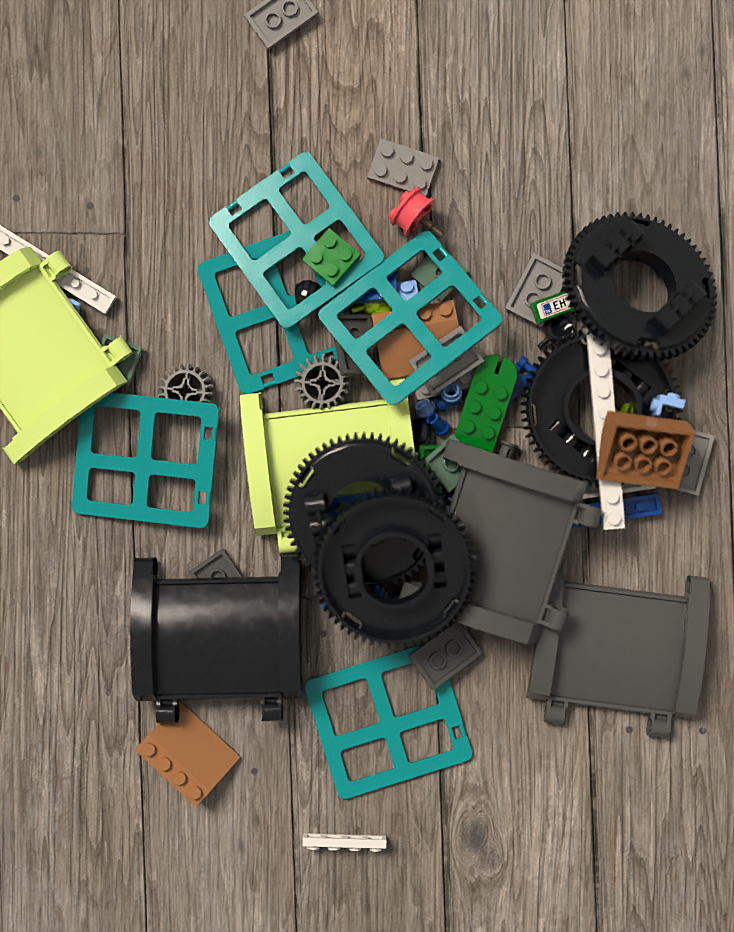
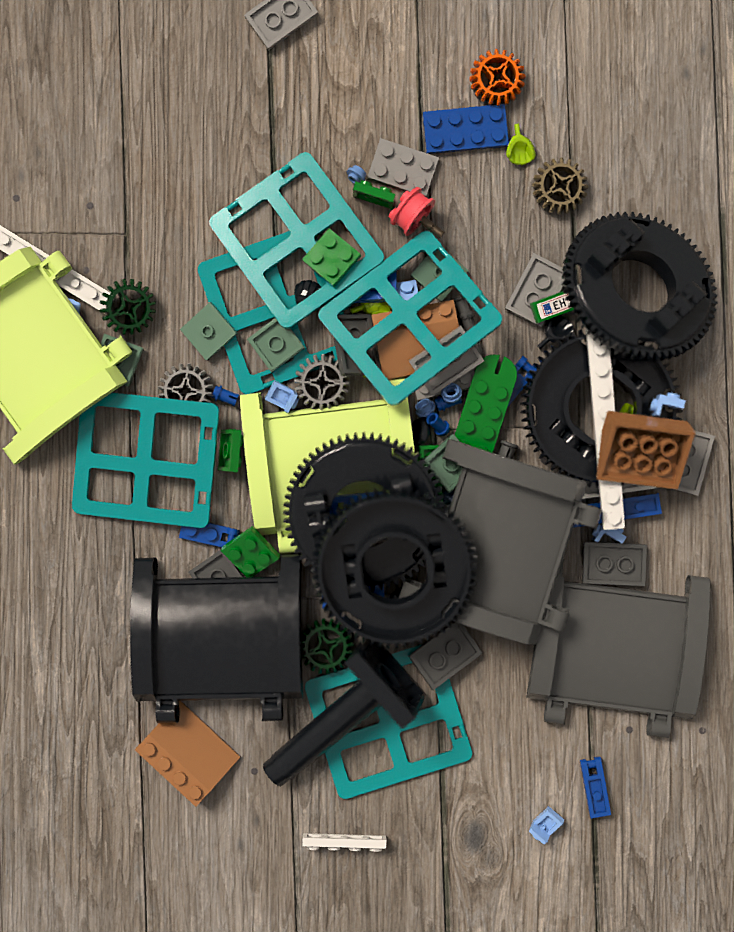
none -> dark green gear [99,279,156,335]
none -> blue plate [179,523,240,547]
none -> sand green plate [180,302,238,361]
none -> blue pin [212,385,239,407]
none -> green plate [217,429,243,472]
none -> green plate [221,526,280,577]
none -> sand green plate [247,318,305,373]
none -> black piece [263,639,426,786]
none -> light blue bracket [265,380,299,413]
none -> dark green gear [301,618,354,675]
none -> medium blue plate [347,165,367,184]
none -> green plate [353,180,395,209]
none -> blue plate [423,104,509,154]
none -> dark grey pin [452,296,484,355]
none -> orange gear [469,49,526,106]
none -> lime piece [506,124,536,165]
none -> light blue bracket [529,806,564,845]
none -> dark tan gear [532,158,588,215]
none -> blue plate [579,756,611,819]
none -> dark grey plate [582,542,647,586]
none -> light blue bracket [592,524,626,544]

